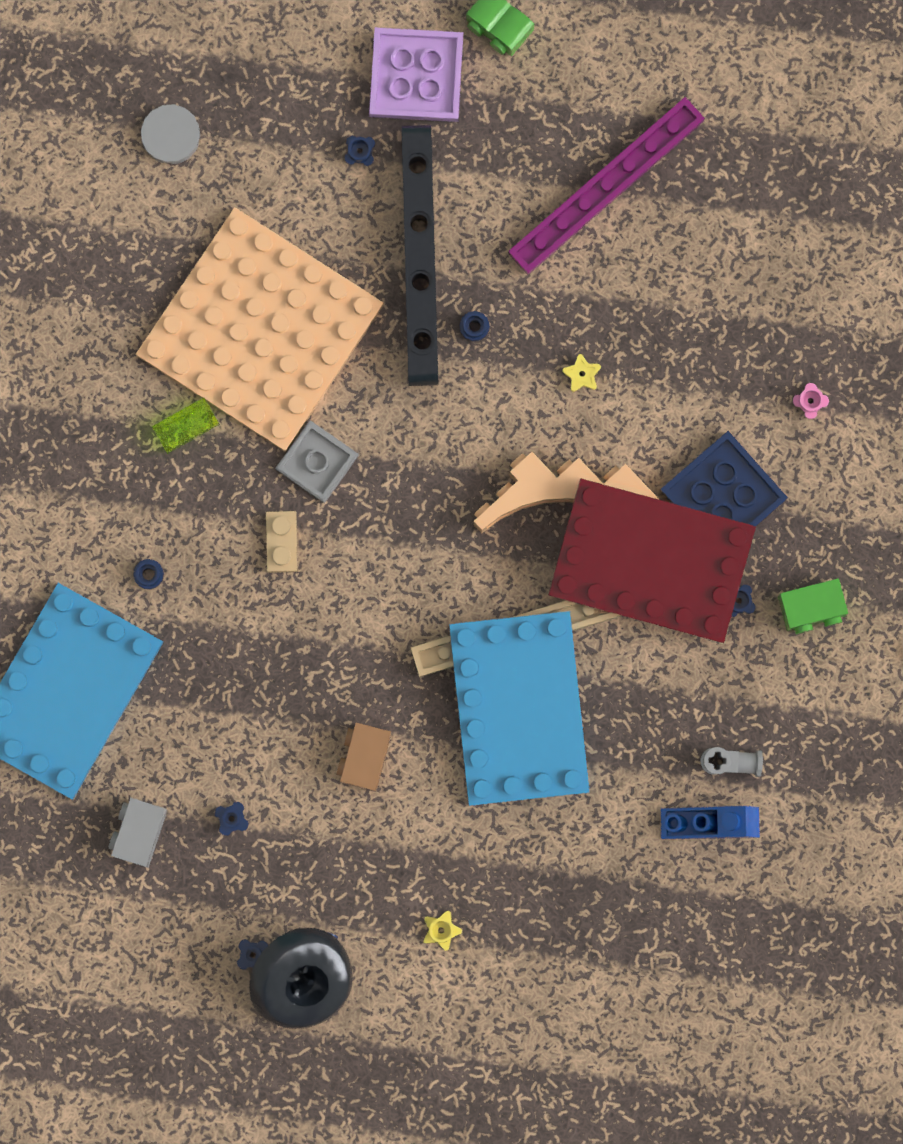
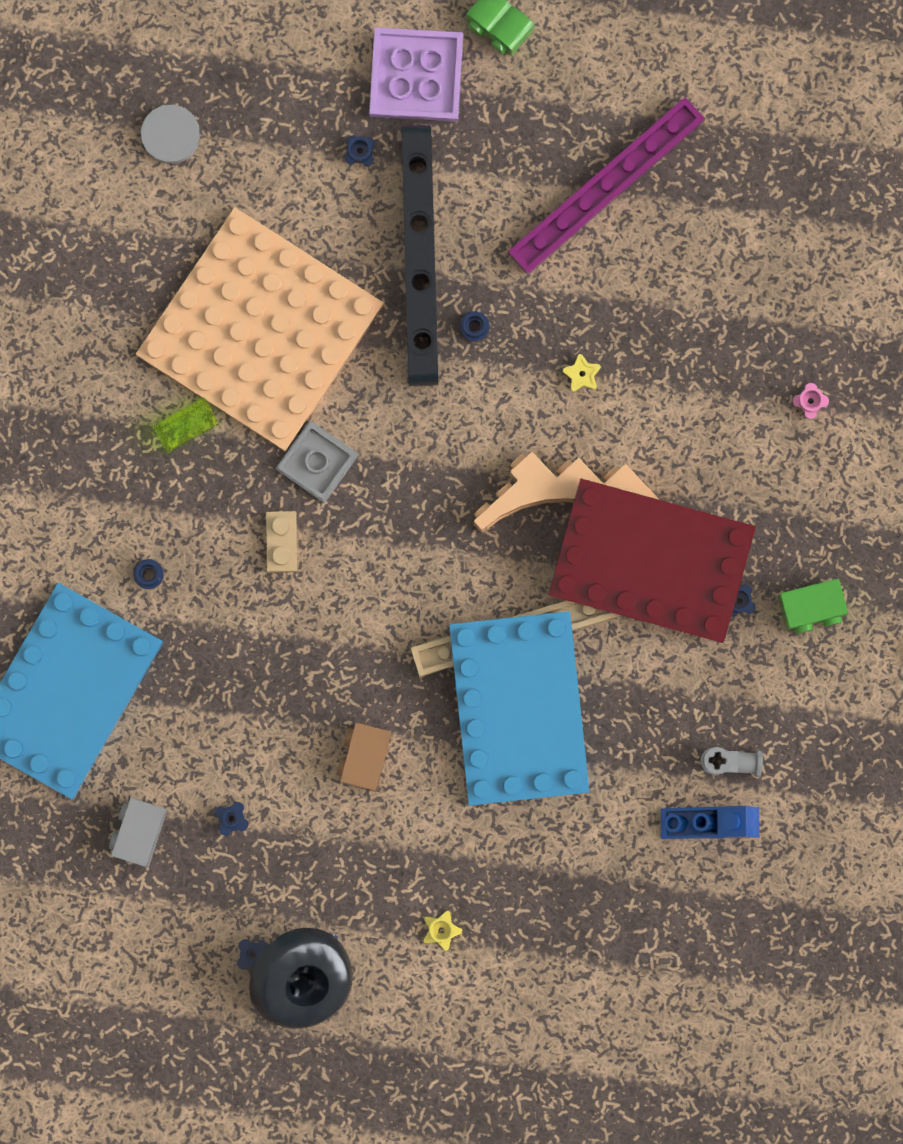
dark blue plate [660,431,788,526] -> none

